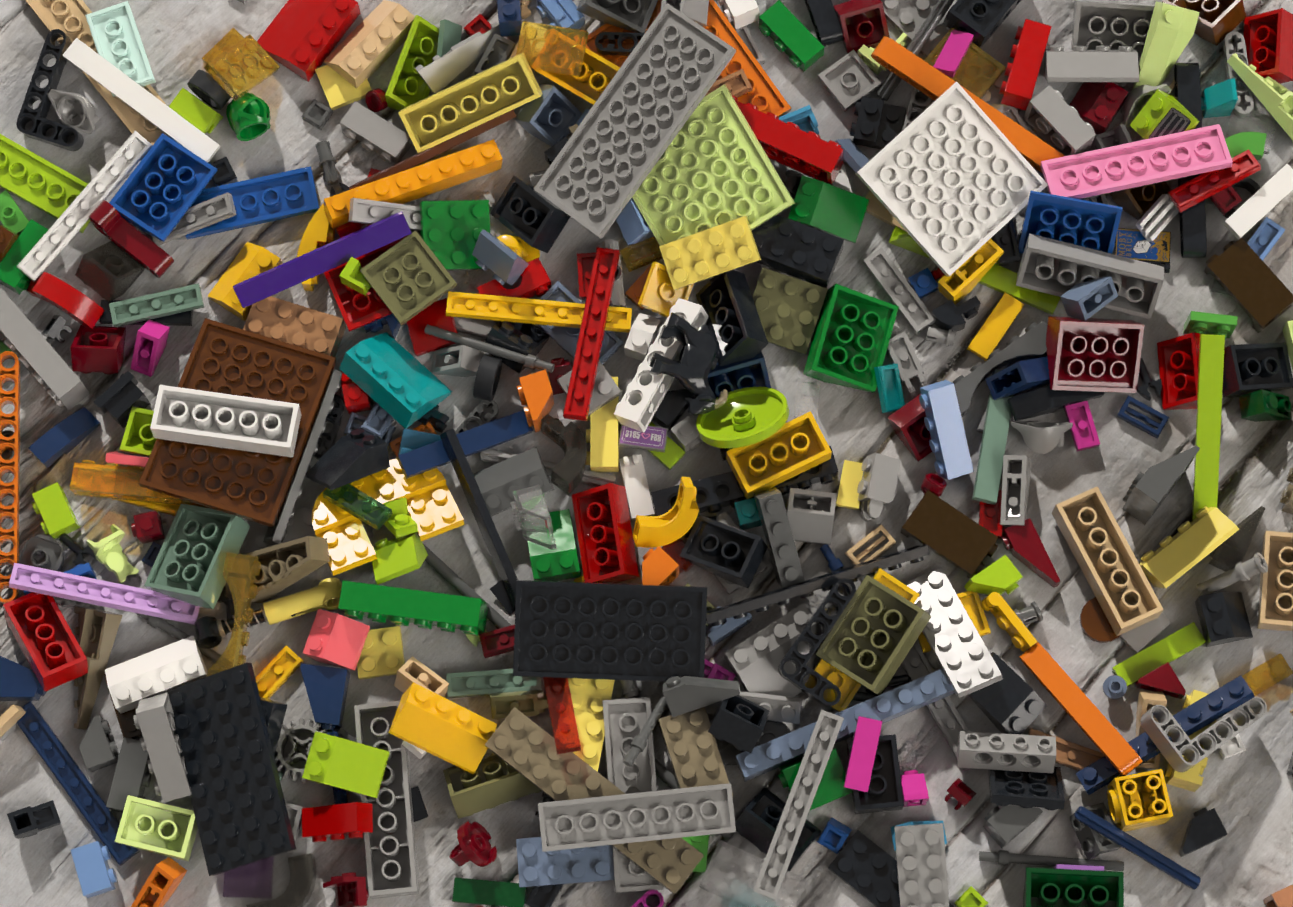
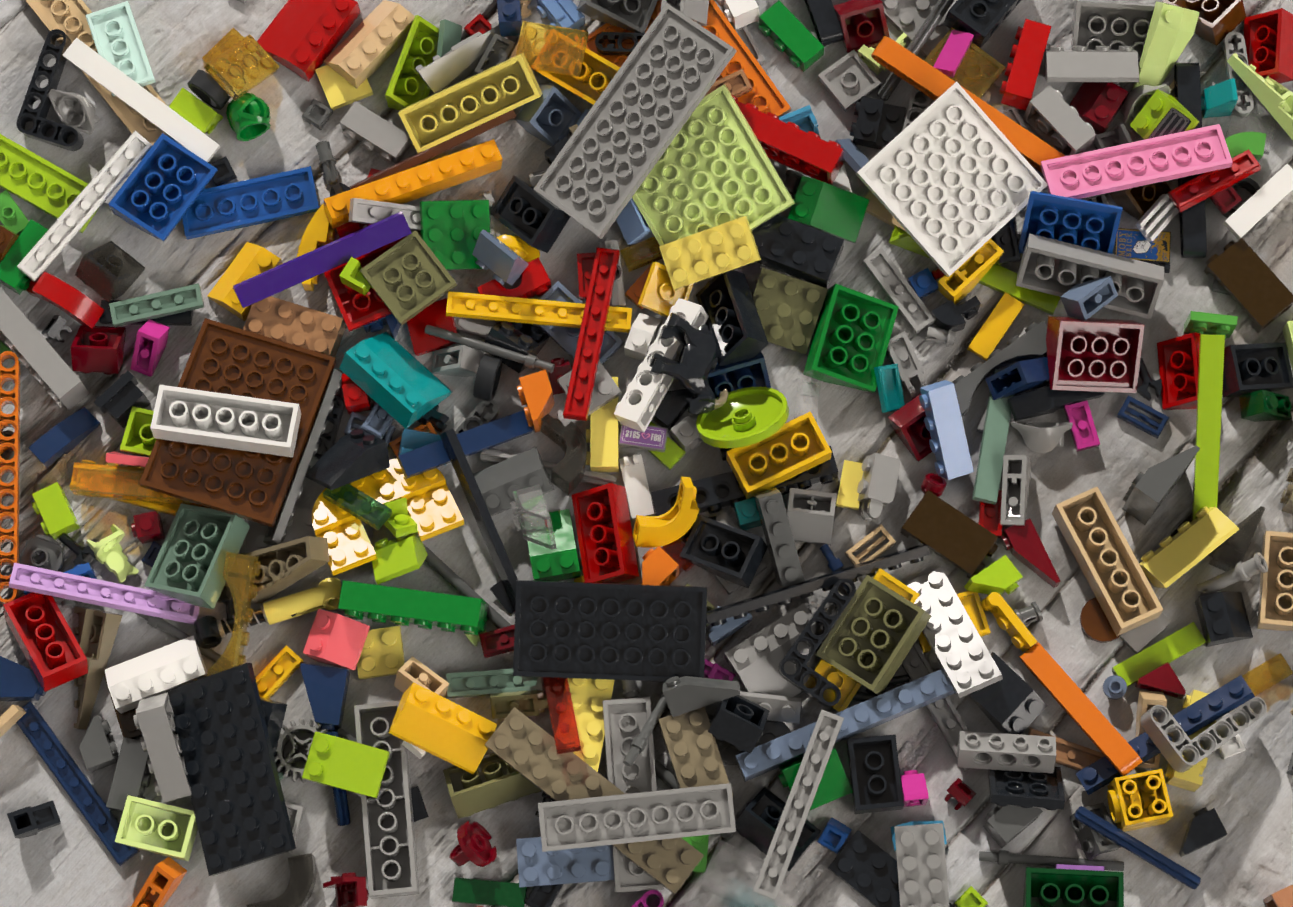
medium blue brick [71,841,117,898] -> none
dark red beam [89,200,174,278] -> none
light grey tile [152,192,237,246] -> none
clear purple tile [223,856,274,899] -> none
red brick [302,802,373,842] -> none
dark red tile [365,88,388,112] -> none
dark pink tile [844,716,883,792] -> none
medium blue plate [1247,217,1285,261] -> none

